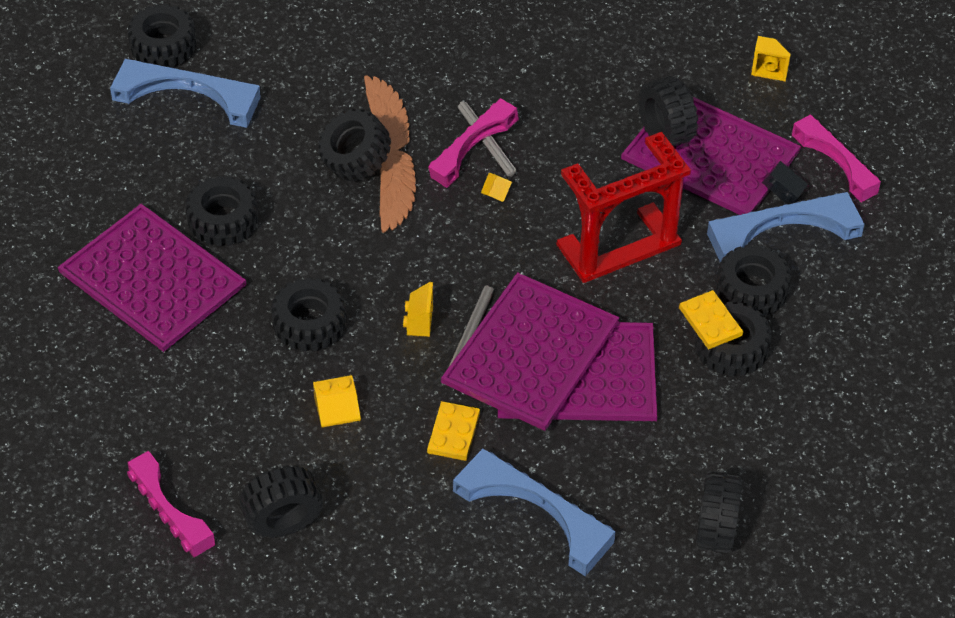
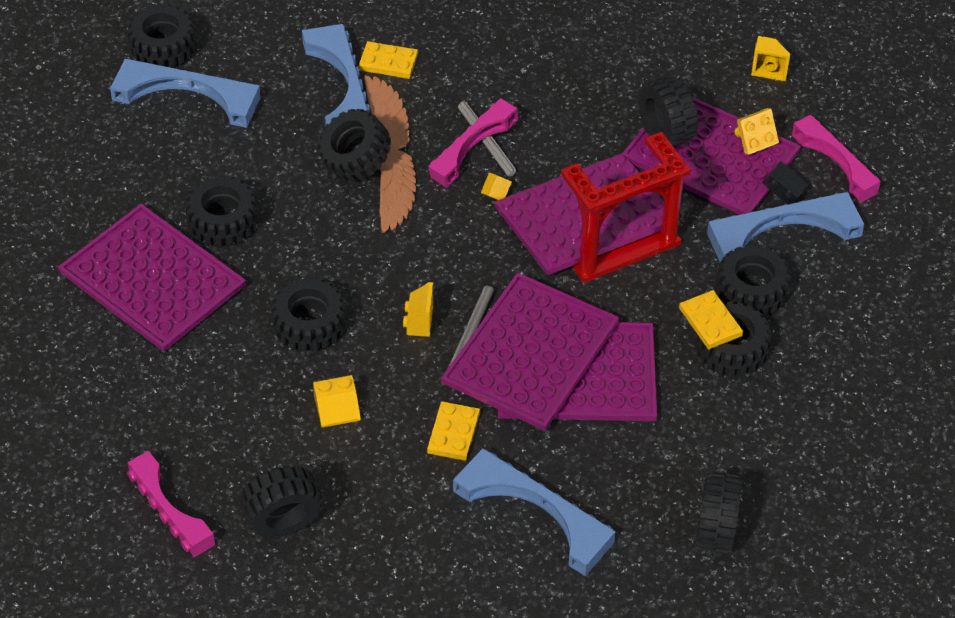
none -> medium blue arch [302,24,370,137]
none -> yellow plate [359,41,418,79]
none -> magenta plate [495,153,664,275]
none -> yellow plate [735,108,779,155]

